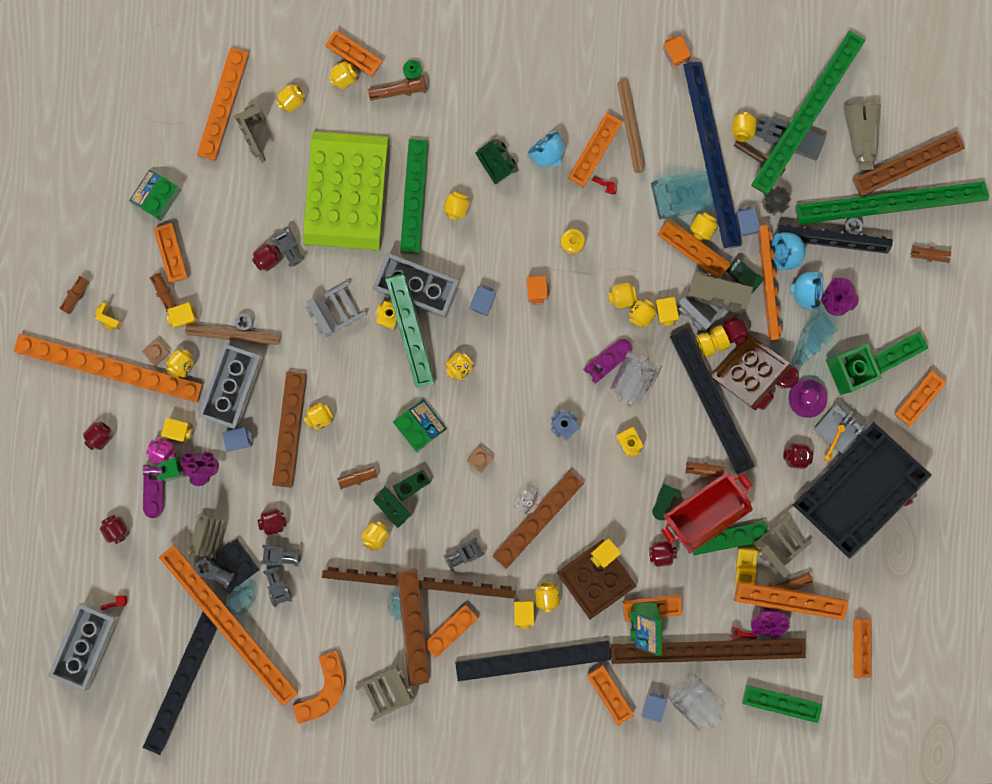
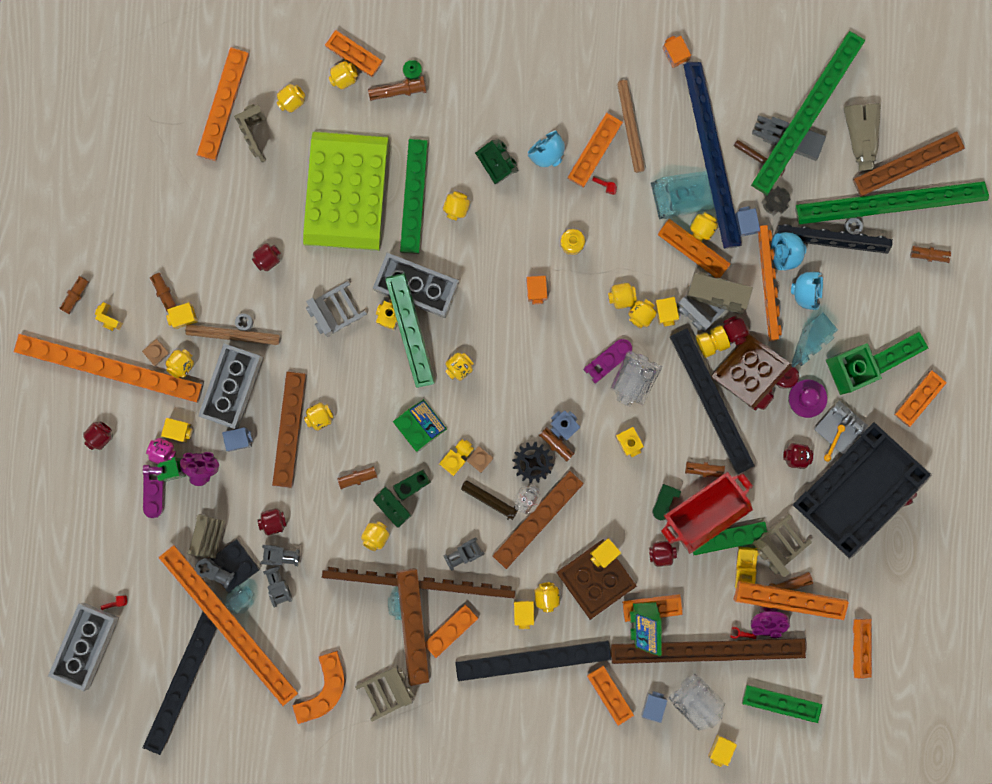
dark red head [99,514,129,544] -> none
green slope [129,169,181,221] -> none
orange plate [153,223,188,284] -> none
dark grey connector [271,227,305,267] -> none
sand blue brick [469,285,496,316] -> none
dark green leg [726,259,765,294] -> none
yellow head [731,112,757,142] -> none
magenta plate [821,277,859,316] -> none
none -> yellow plate [439,439,474,476]
none -> dark brown axle [461,480,518,520]
none -> black gear [512,442,554,483]
none -> dark orange pin [539,427,575,462]
none -> yellow brick [708,735,737,767]

